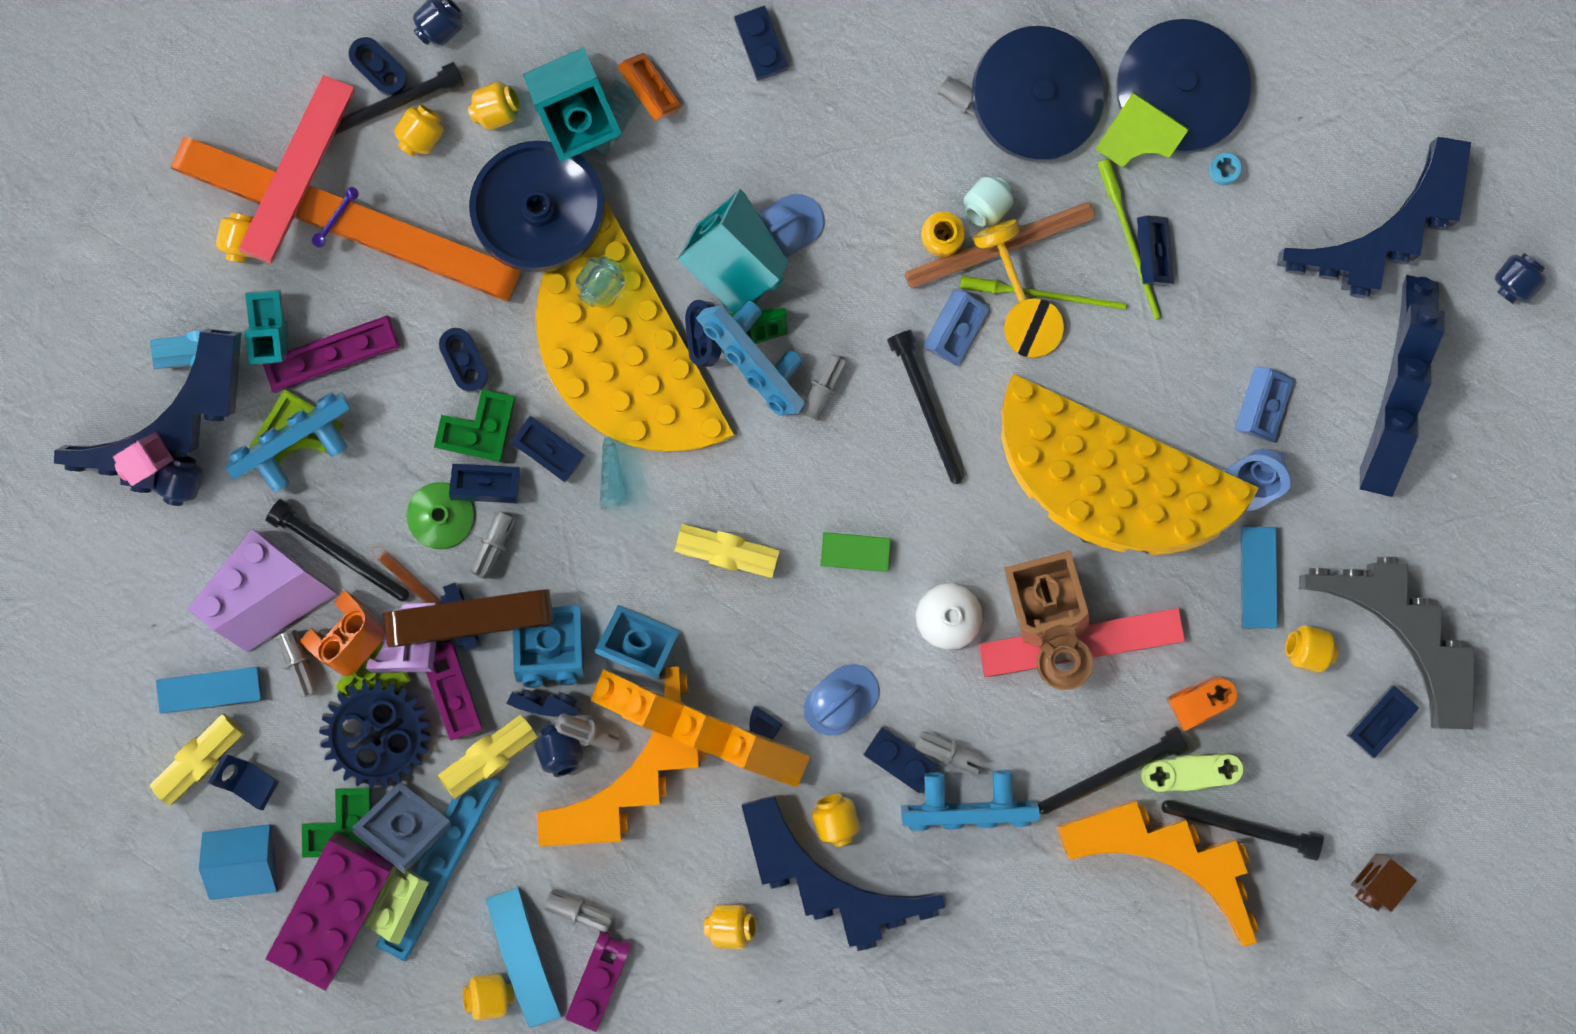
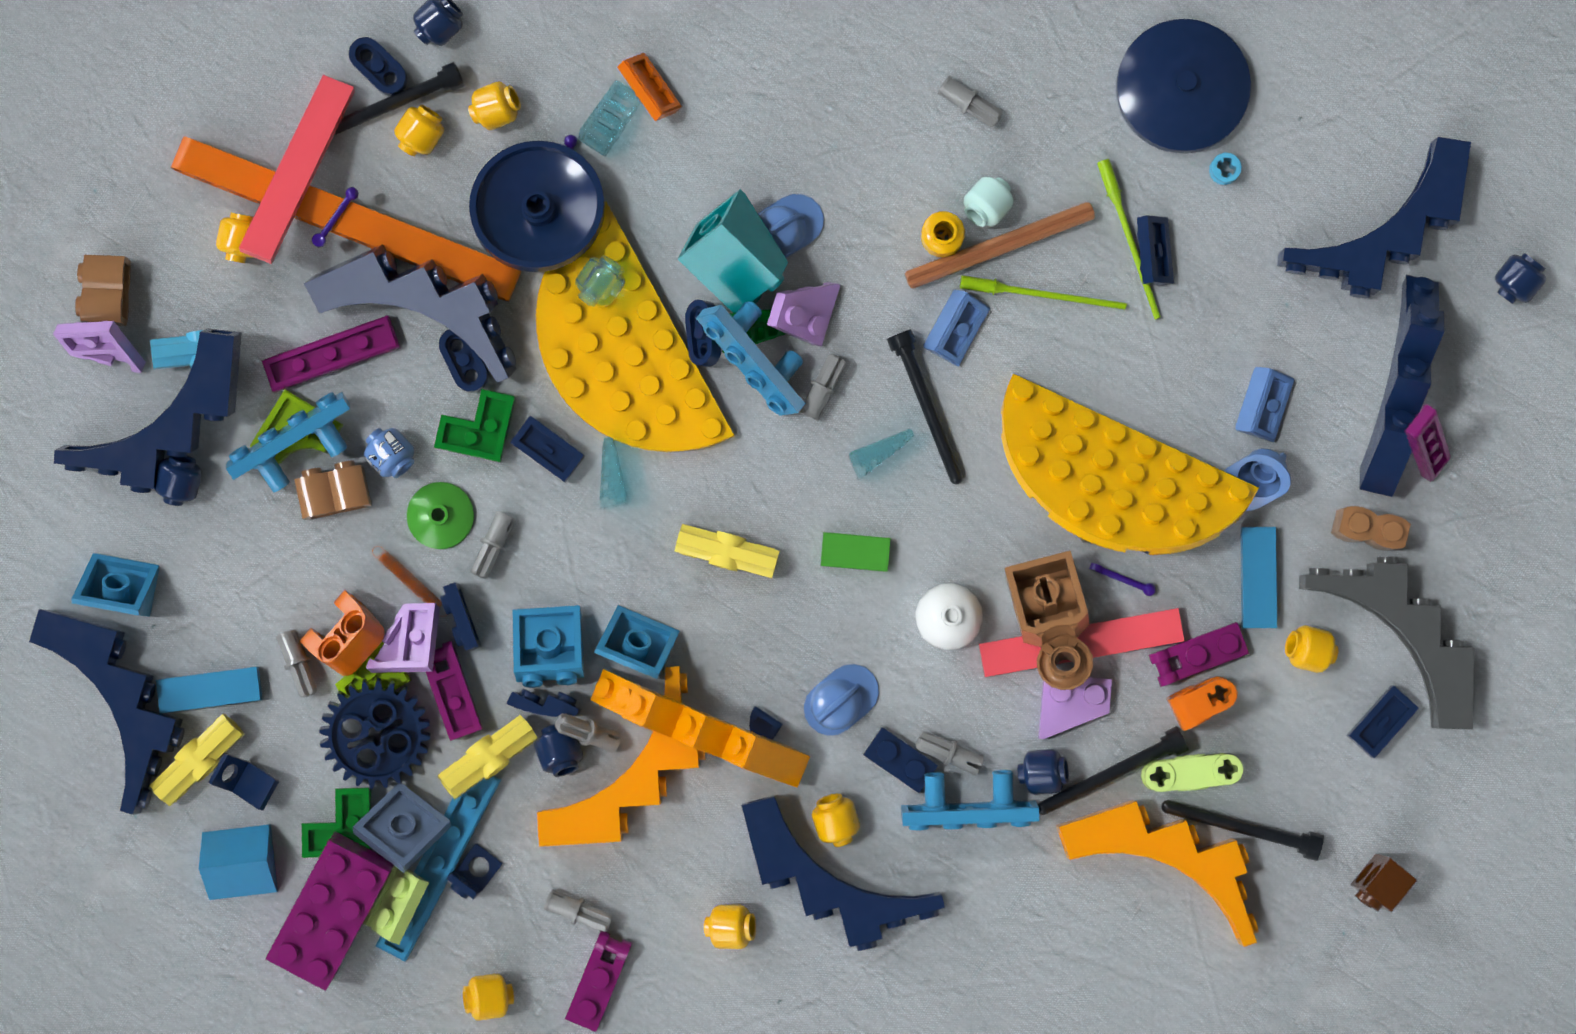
bright pink slope [113,431,174,486] -> none
lavender wedge [188,529,337,652] -> none
teal brick [244,289,288,365] -> none
black piece [265,498,409,602] -> none
reddish brown beam [383,589,555,648] -> none
dark blue plate [449,464,520,503] -> none
medium azure slope [486,887,562,1028] -> none
teal slope [523,47,622,162] -> none
dark blue plate [734,5,788,81] -> none
dark blue dish [971,26,1104,161] -> none
yellow piece [973,219,1064,358] -> none
lime tile [1095,92,1189,167] -> none
none -> dark blue arch [29,609,185,815]
none -> lavender wing [53,321,146,373]
none -> dark azure slope [71,553,159,617]
none -> medium nougat brick [75,255,131,326]
none -> medium nougat brick [294,460,372,520]
none -> arch [304,244,517,383]
none -> medium blue head [364,428,415,478]
none -> dark blue bracket [446,844,503,899]
none -> lavender wing [767,282,840,347]
none -> clear light blue slope [848,429,914,480]
none -> dark blue head [1017,749,1069,795]
none -> lavender wing [1038,677,1112,739]
none -> dark purple hinge [1089,562,1156,596]
none -> magenta plate [1148,622,1249,687]
none -> medium nougat brick [1331,506,1411,551]
none -> magenta tile [1405,404,1451,482]

